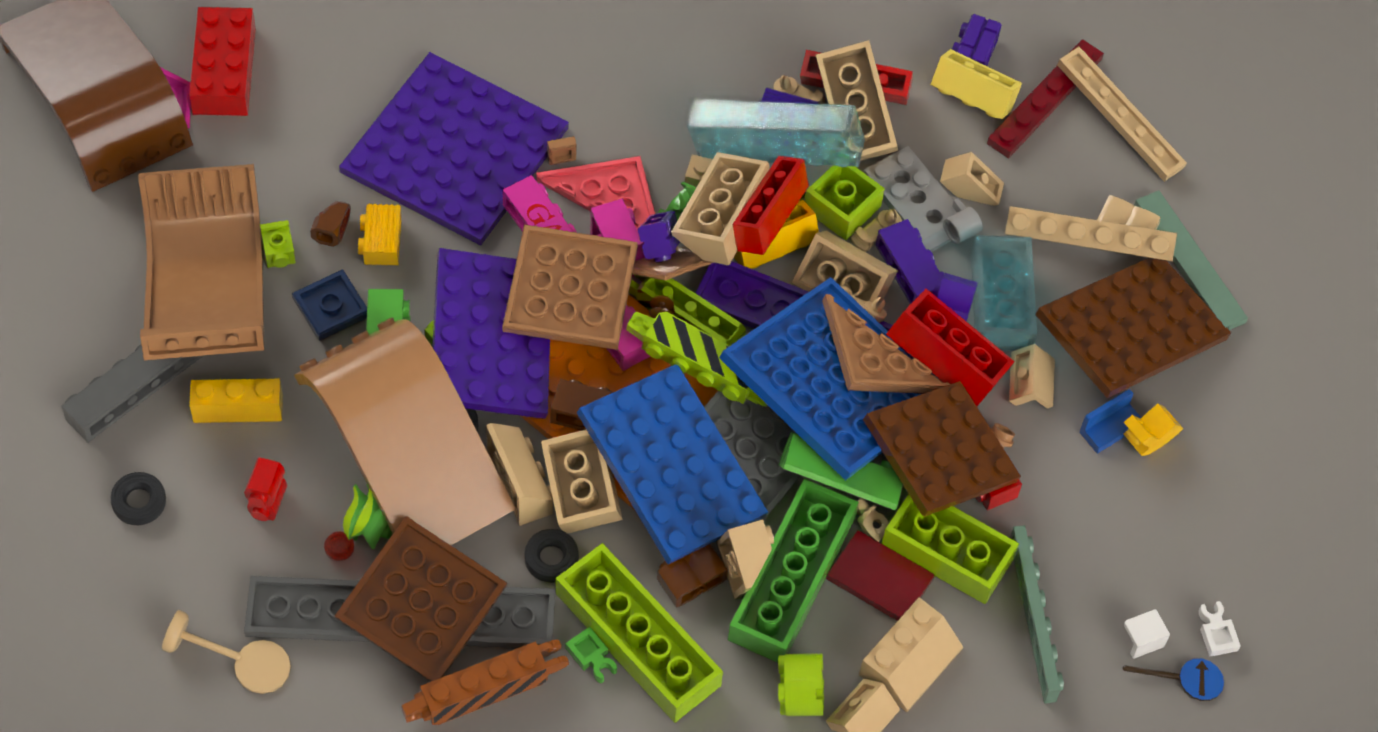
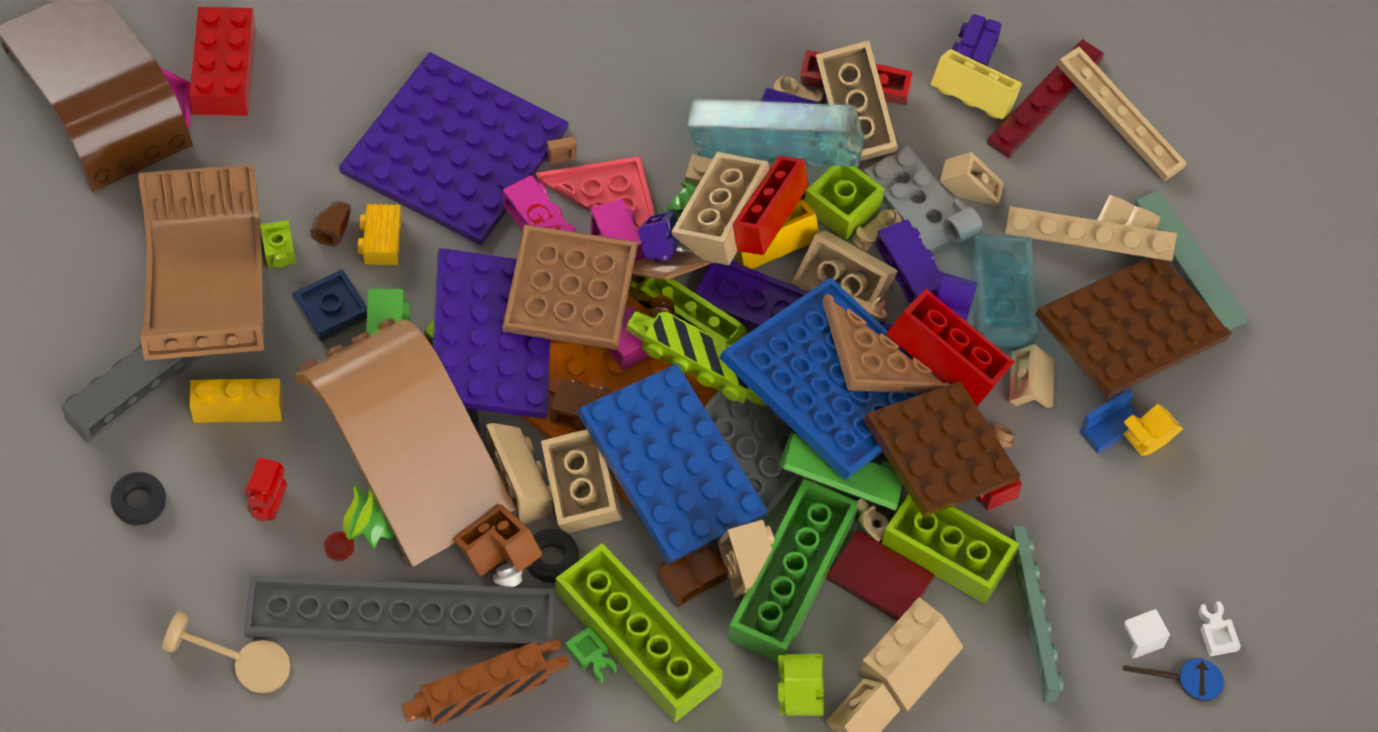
reddish brown plate [335,516,507,682] -> none
none -> dark orange brick [453,504,543,577]
none -> white plate [493,563,523,587]

